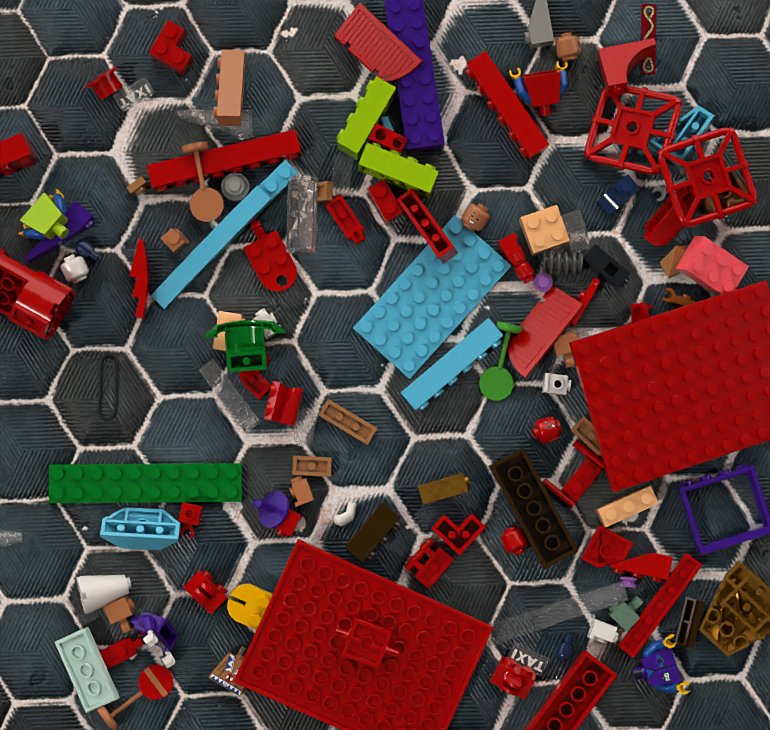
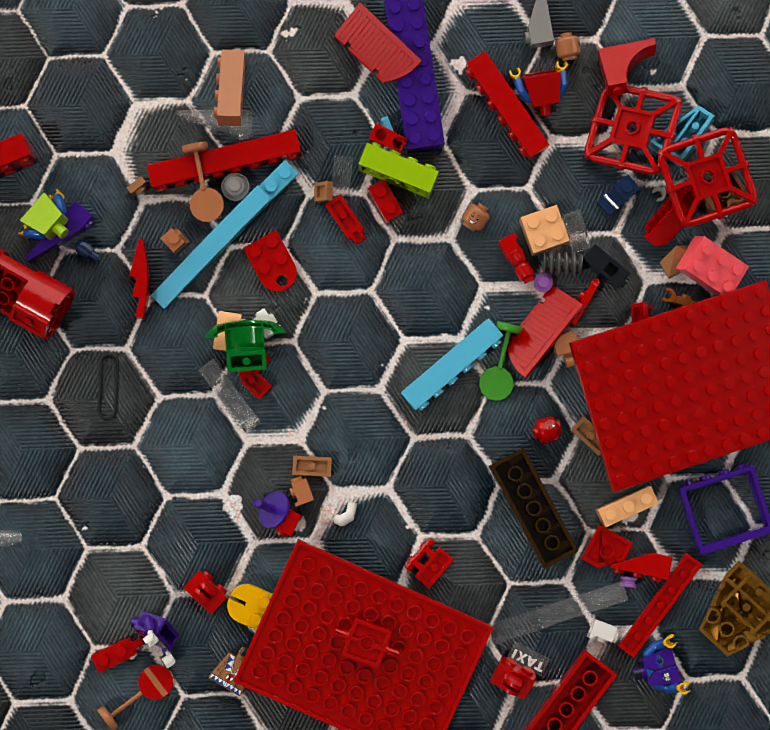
green plate [49,463,242,503] -> none
light aqua tile [55,627,120,713] -> none
white head [60,254,89,284] -> none
white cone [76,575,132,614] -> none
red piece [85,66,122,100] -> none
medium azure wedge [100,507,180,550] -> none
nougat brick [103,596,136,633] -> none
clear tile [113,77,155,113] -> none
red brick [149,20,194,76] -> none
red brick [178,502,204,538] -> none
red piece [250,218,266,240] -> none
red piece [264,381,304,427] -> none
clear brick [286,175,318,255] -> none
clear plate [294,408,317,446] -> none
medium nougat plate [318,399,377,445] -> none
lime brick [336,76,396,160] -> none
dark brown brick [345,502,401,562] -> none
medium azure plate [353,215,511,379] -> none
red brick [396,188,458,264] -> none
pearl gold brick [418,473,470,505] -> none
red brick [431,513,486,555] -> none
red head [501,526,529,556] -> none
white brick [542,373,571,396] -> none
red plate [542,439,605,508] -> none
dark blue cylinder [556,634,574,661] -> none
sand green brick [608,596,643,631] -> none
sticker [640,4,657,75] -> none
dark brown piece [675,597,705,649] -> none

